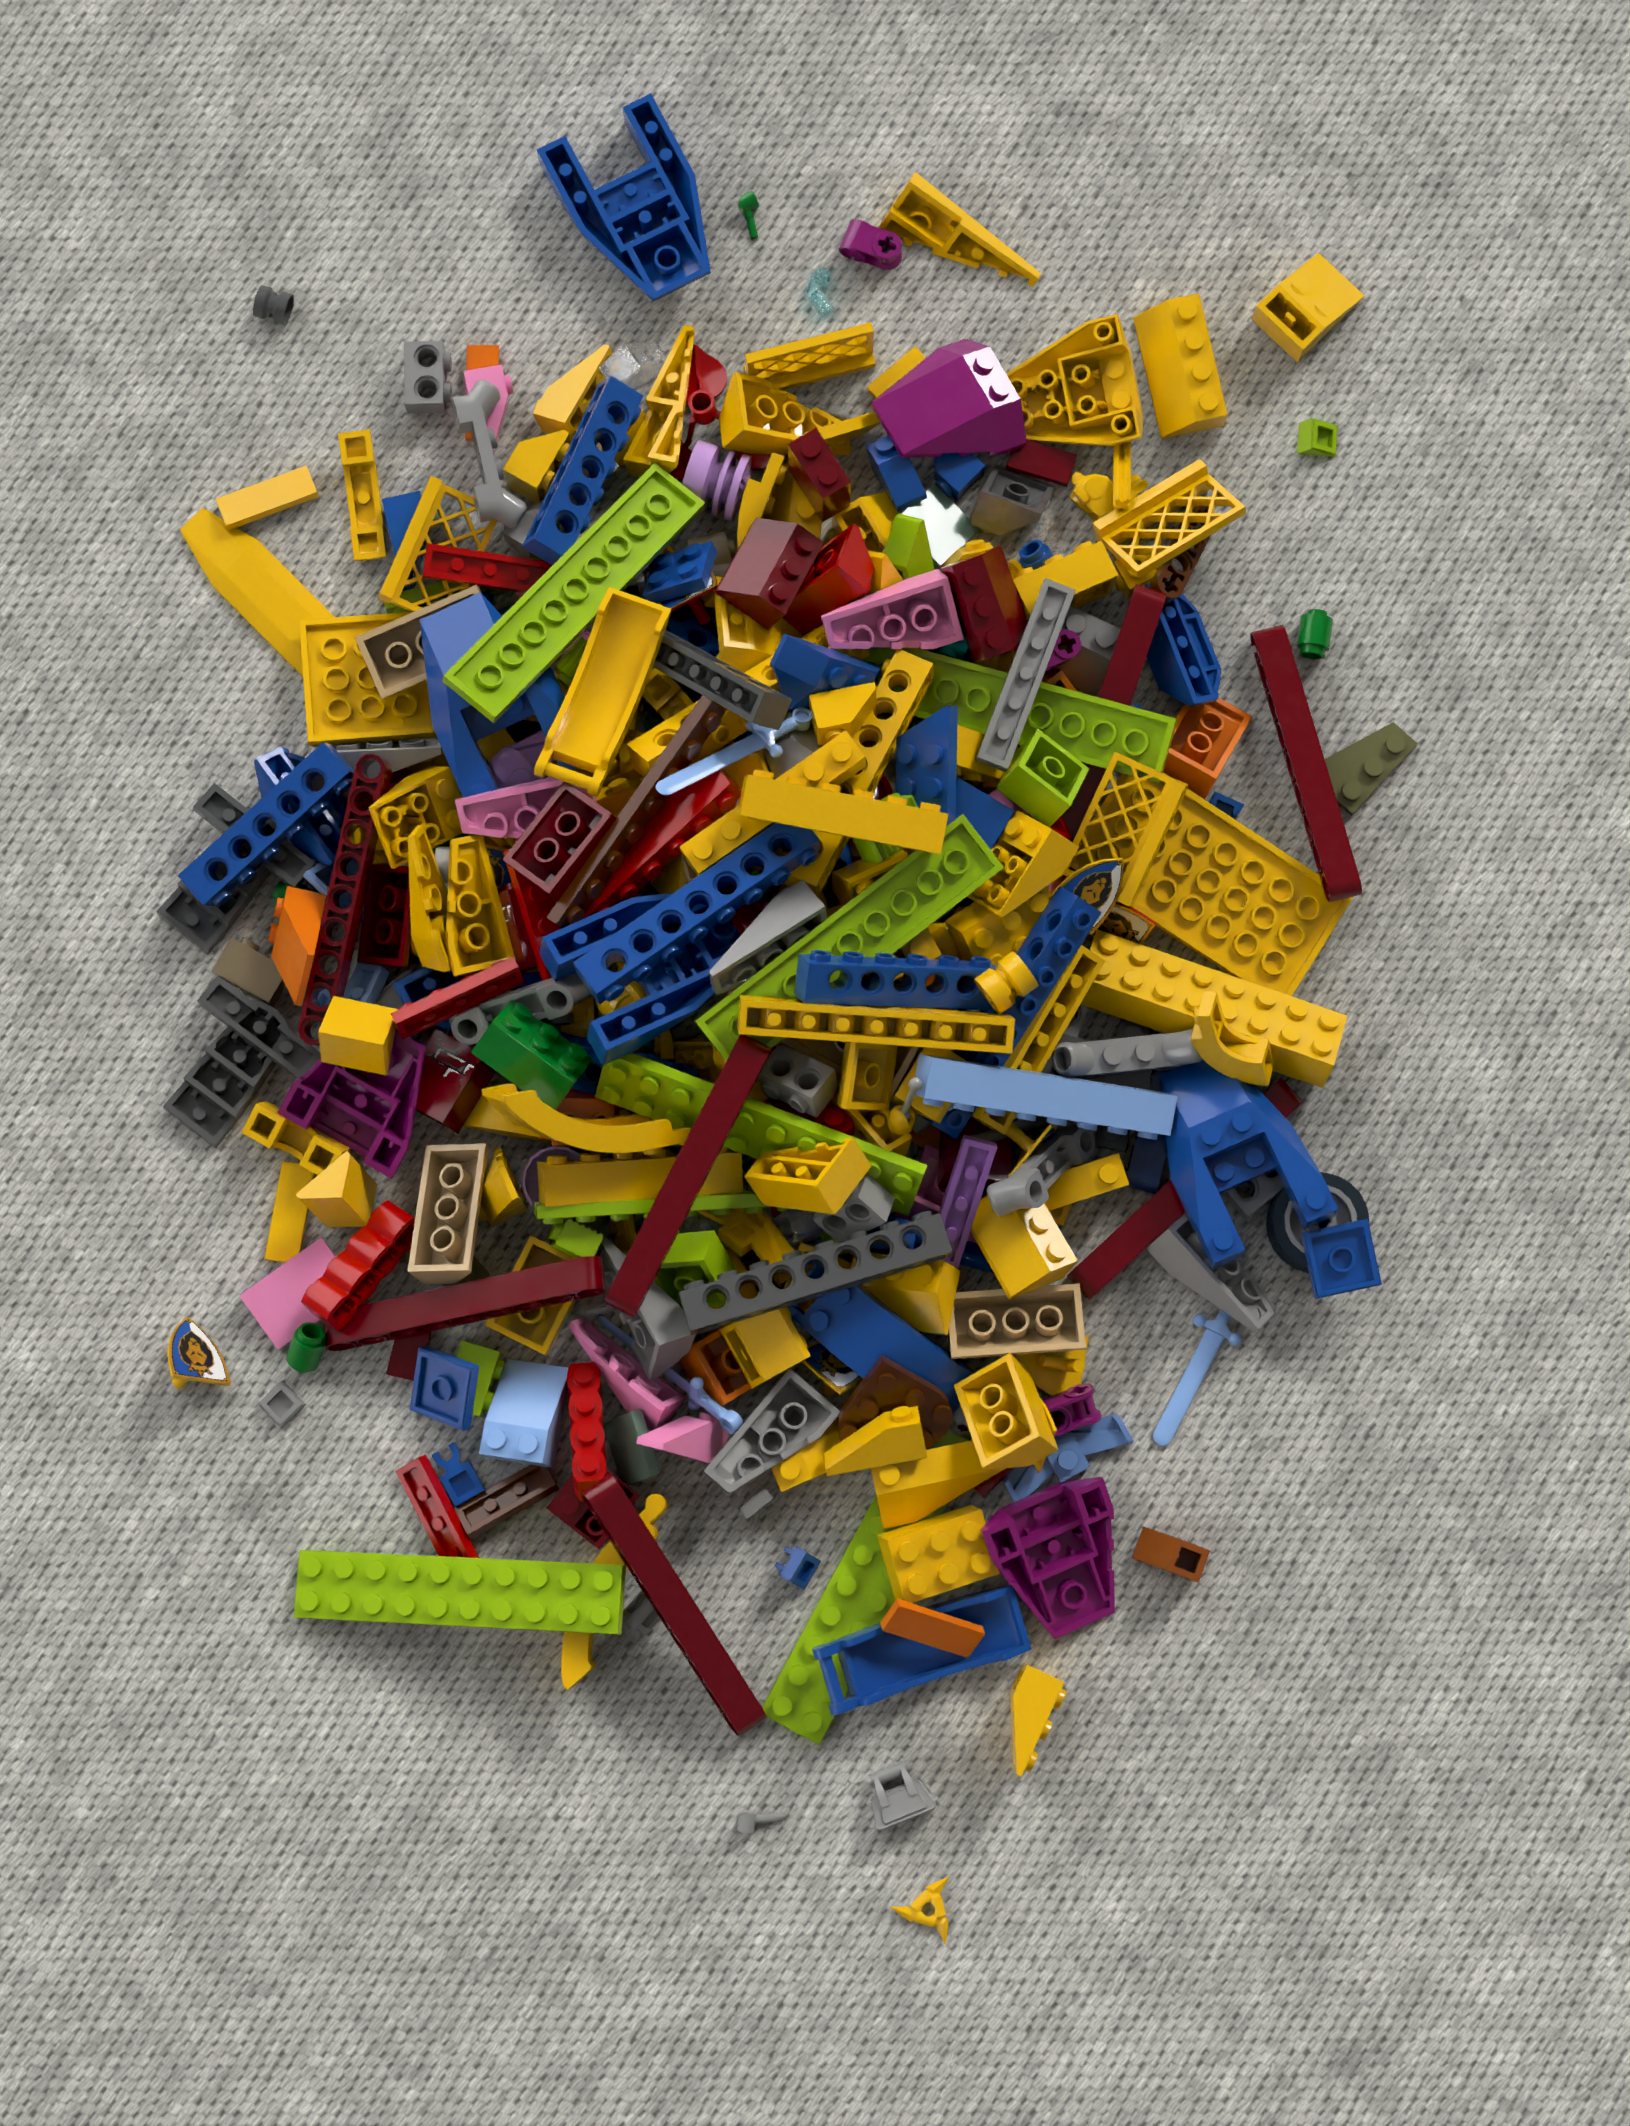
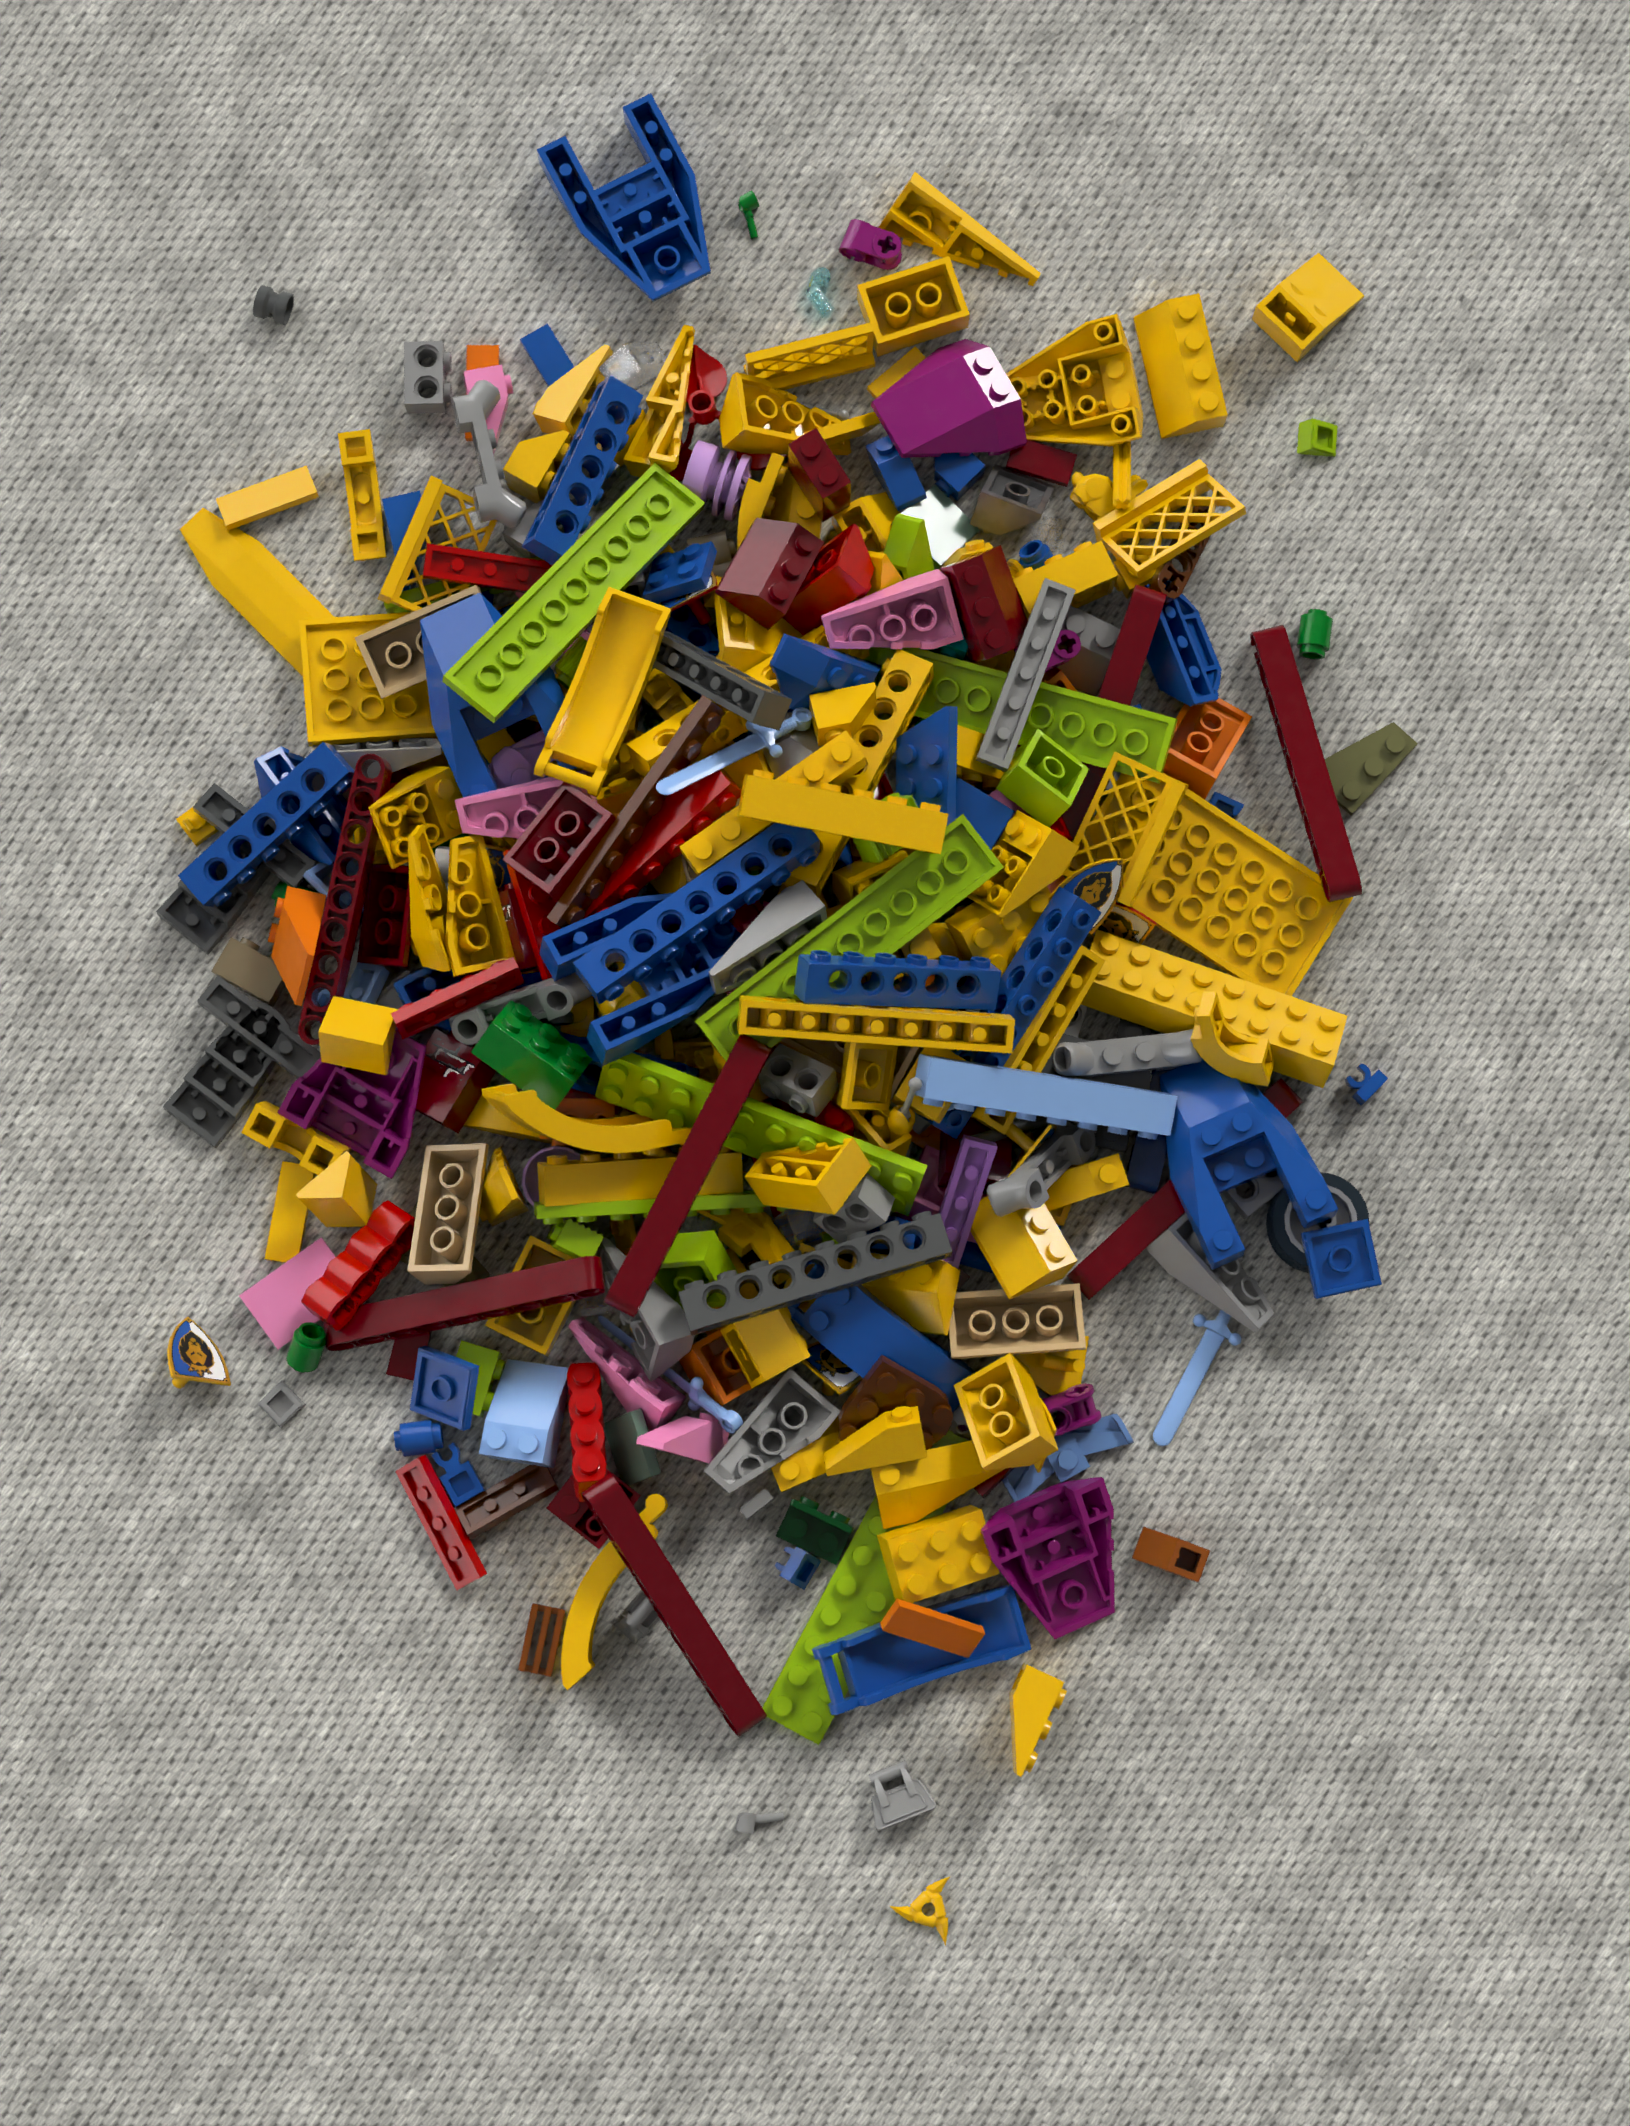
lime plate [294,1550,626,1635] -> none
yellow wheel [974,951,1039,1014] -> none
none -> yellow tile [176,807,219,847]
none -> blue brick [394,1419,444,1457]
none -> dark orange tile [518,1603,566,1677]
none -> blue tile [520,323,574,387]
none -> dark green bracket [776,1496,854,1565]
none -> yellow brick [857,256,970,357]
none -> blue tile [1345,1063,1388,1105]

